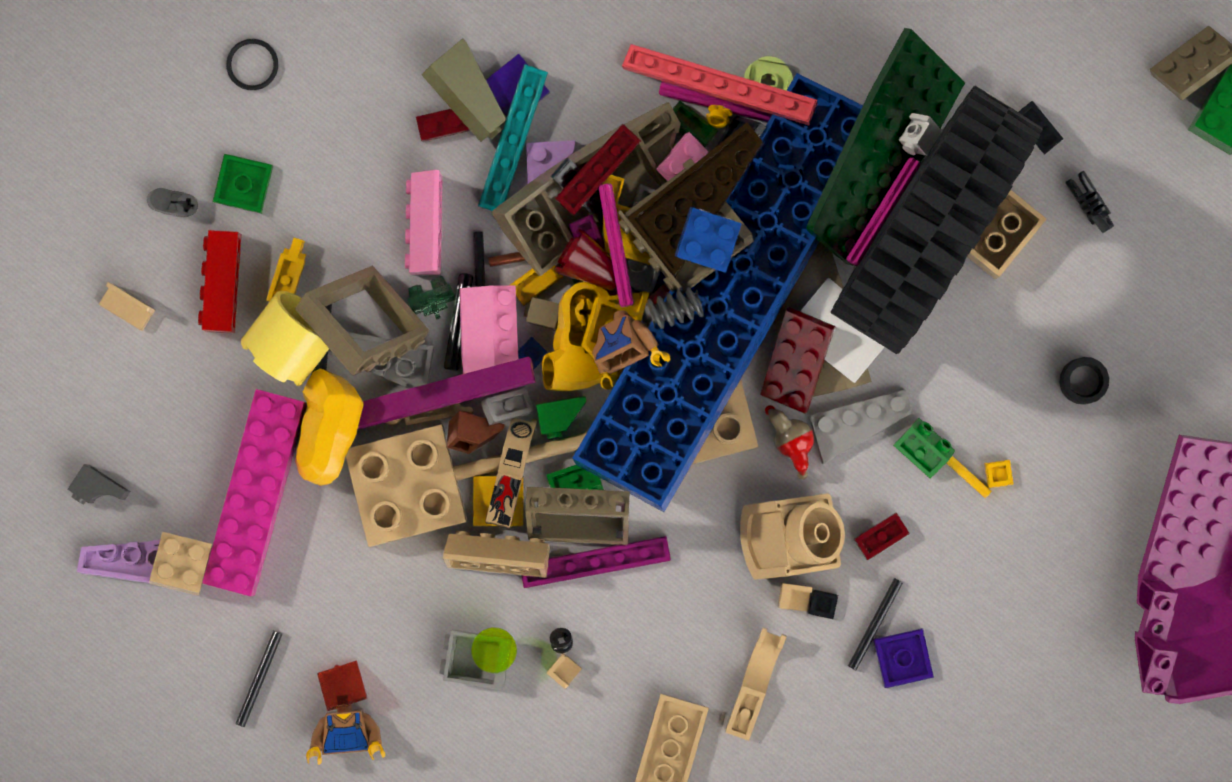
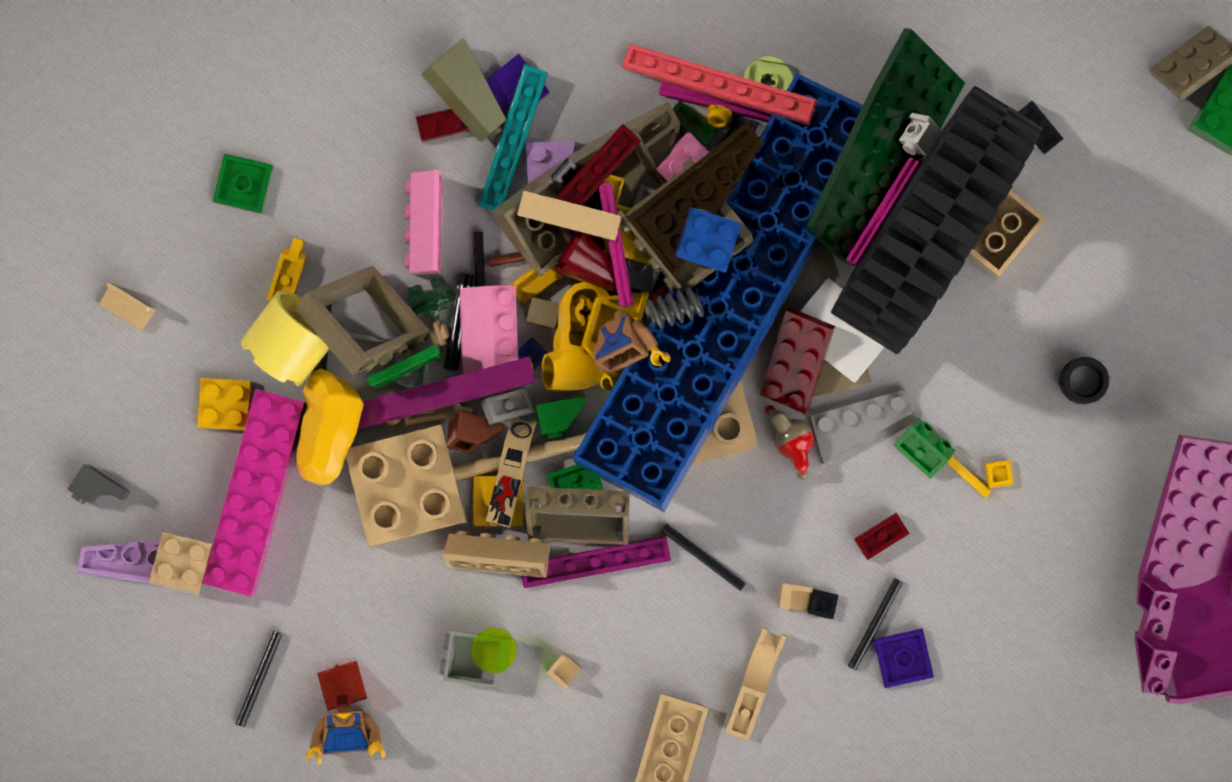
dark grey piece [147,188,198,217] -> none
red brick [198,230,242,333] -> none
black tyre [226,39,278,90] -> none
black bush [549,628,573,653] -> none
tan piece [740,493,845,580] -> none
black hinge [1065,171,1114,233] -> none
none -> yellow plate [197,378,252,431]
none -> green tile [367,345,443,389]
none -> tan plate [429,321,449,345]
none -> tan tile [517,191,622,241]
none -> black bar [661,523,746,591]

